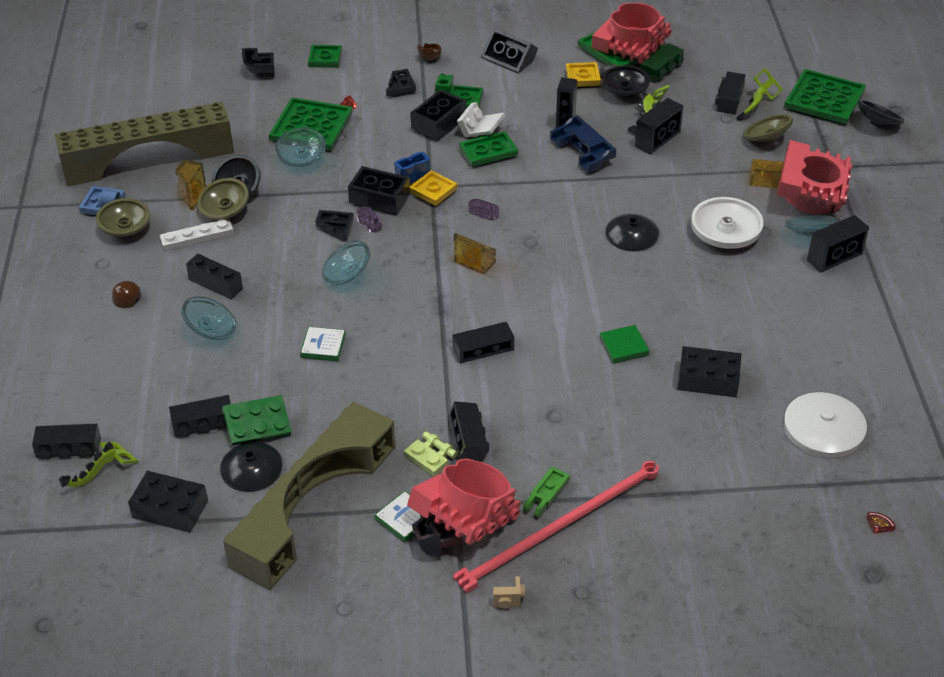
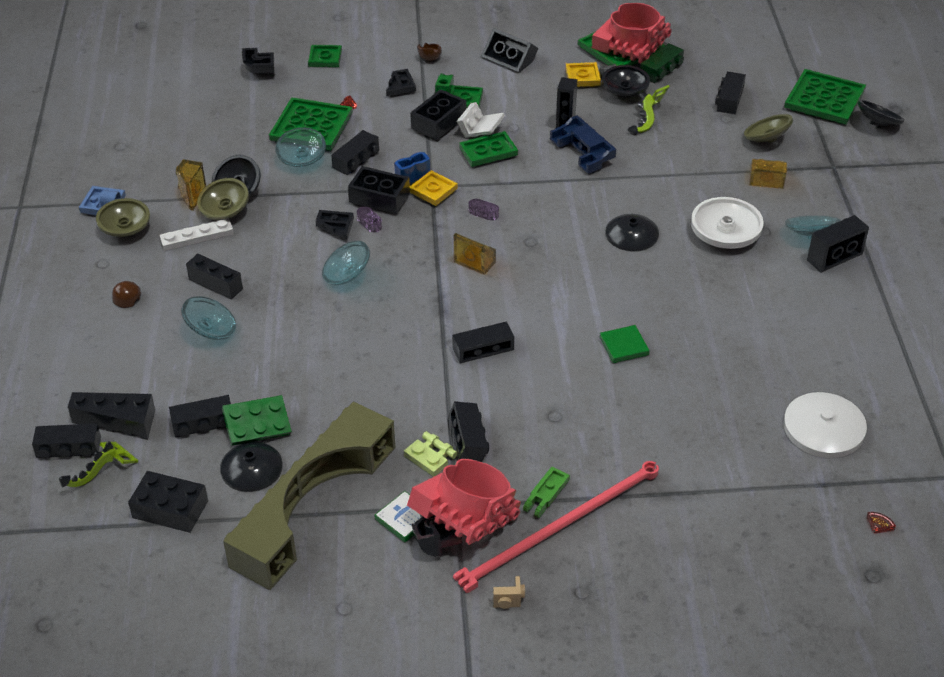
olive arch [55,102,234,187] -> none
white tile [300,326,346,361] -> none
black brick [635,98,684,155] -> none
black brick [677,346,742,398] -> none
lime piece [736,68,783,120] -> none
coral hose [777,140,853,214] -> none
none -> black wedge [68,392,155,440]
none -> black brick [331,130,380,175]

